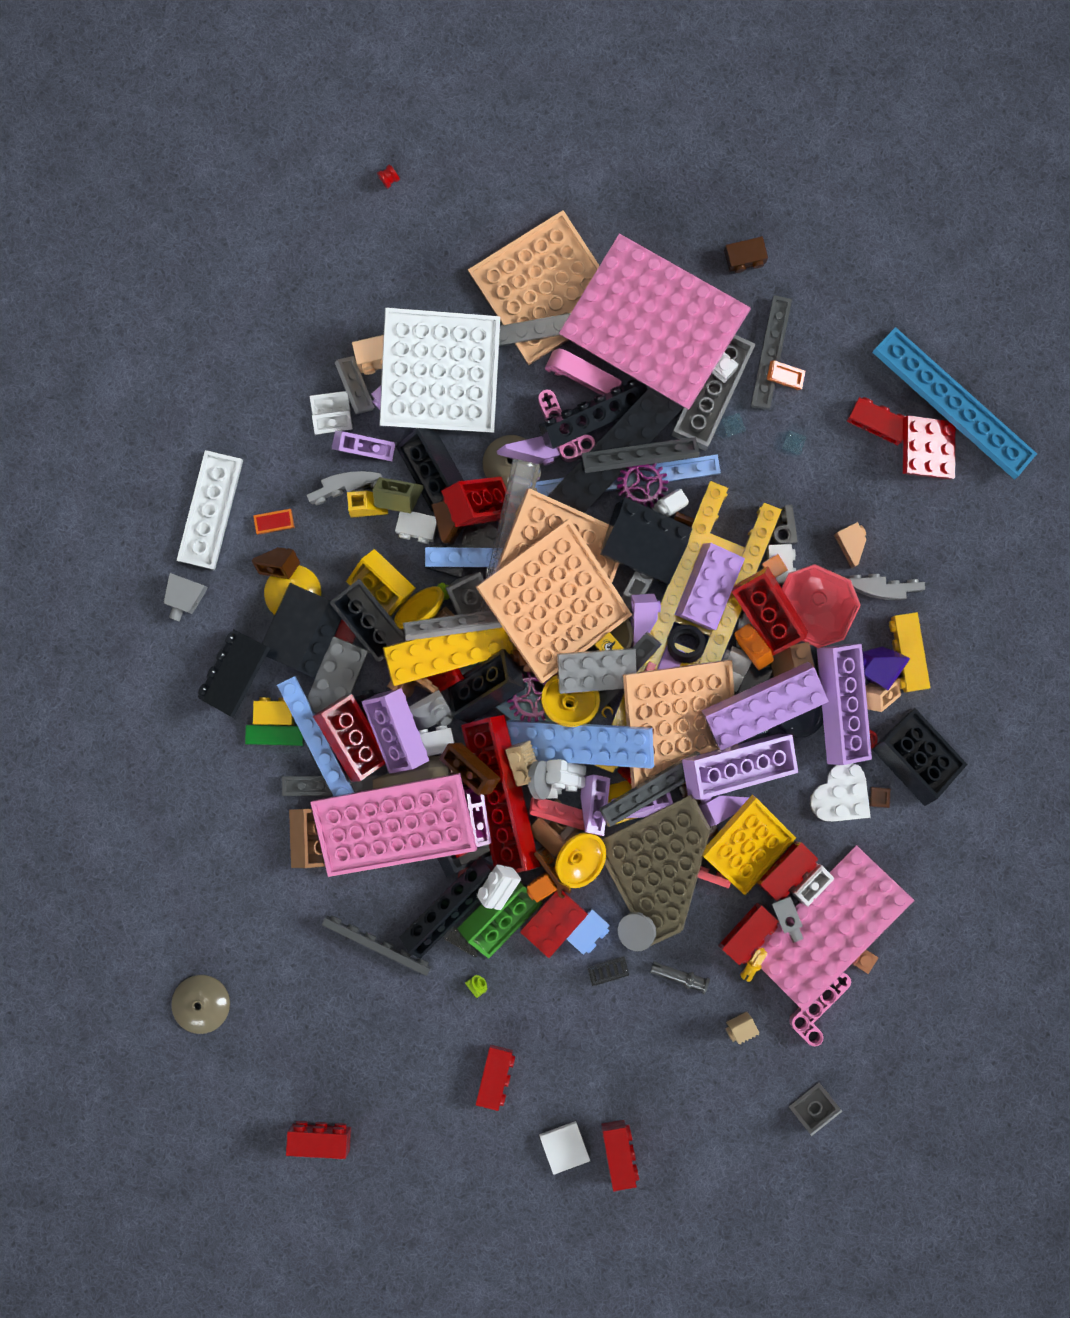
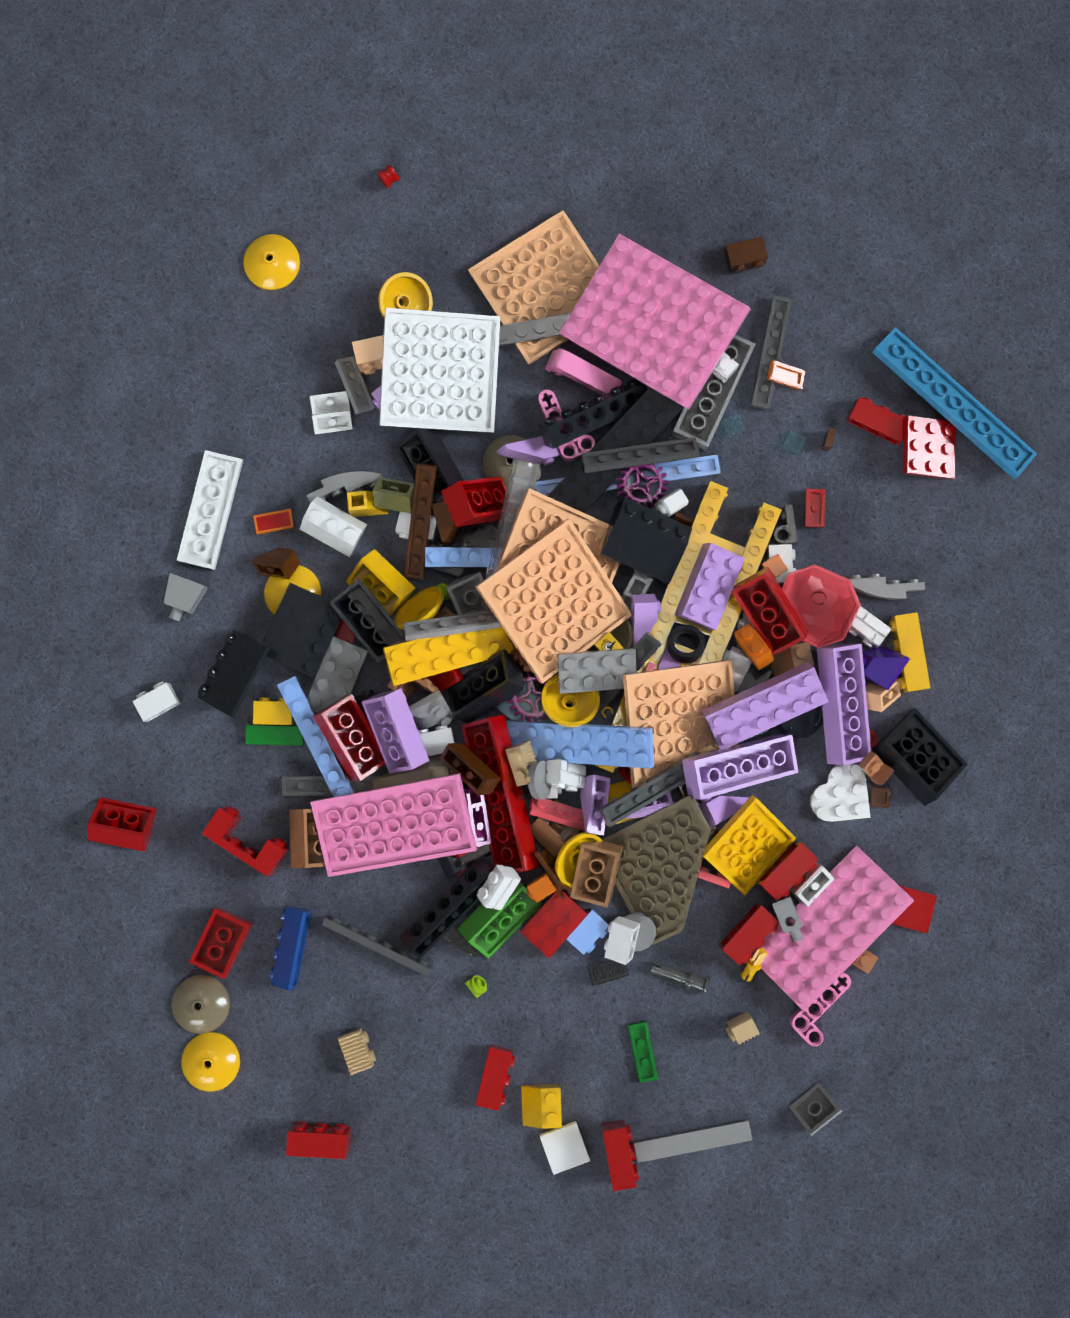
lavender slope [332,430,395,461] -> none
light nougat slope [834,522,866,569] -> none
none -> red slope [87,797,156,852]
none -> white brick [132,682,181,722]
none -> yellow dish [181,1032,240,1092]
none -> red brick [189,907,253,979]
none -> red plate [202,806,290,877]
none -> yellow dish [243,234,300,290]
none -> blue slope [269,905,312,991]
none -> white slope [300,497,367,557]
none -> tan brick [338,1028,376,1075]
none -> yellow dish [378,272,433,318]
none -> reddish brown tile [404,463,437,580]
none -> yellow slope [521,1084,562,1129]
none -> medium nougat slope [570,841,623,908]
none -> white brick [604,916,640,965]
none -> green tile [627,1021,658,1083]
none -> light grey tile [633,1119,752,1163]
none -> red plate [804,489,825,528]
none -> reddish brown tile [822,428,836,451]
none -> white brick [848,606,891,649]
none -> nougat slope [858,751,894,785]
none -> red tile [892,886,937,933]

